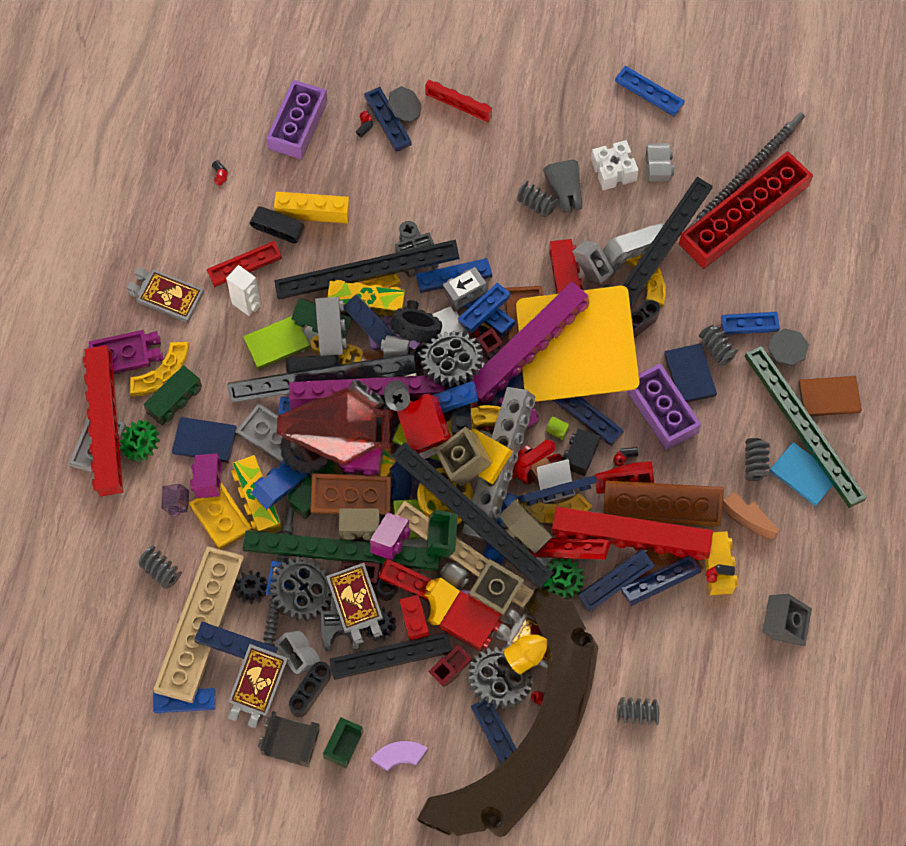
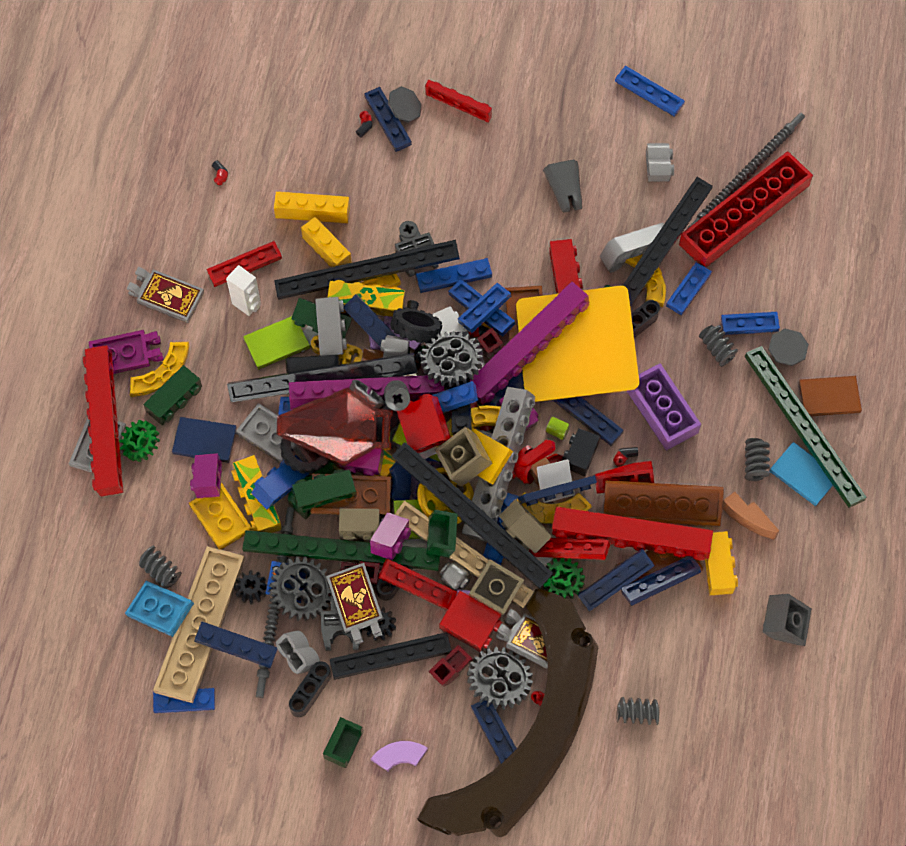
clear purple brick [161,484,189,516] -> none
tile [228,644,288,728] -> none
black beam [249,206,305,244] -> none
clear smoke panel [258,711,321,768] -> none
medium lavender brick [267,80,328,160] -> none
red brick [399,595,429,641] -> none
yellow arch [424,578,460,625] -> none
light grey brick [443,267,488,310] -> none
yellow helmet [504,635,547,674] -> none
dark grey piece [517,181,559,217] -> none
light grey brick [572,240,614,284] -> none
white brick [591,140,639,190] -> none
dark blue tile [664,343,717,402] -> none
arm [705,564,735,583] -> none
none -> dark azure tile [125,581,194,637]
none -> dark green brick [292,469,356,512]
none -> yellow brick [301,217,352,267]
none -> blue plate [666,262,712,316]

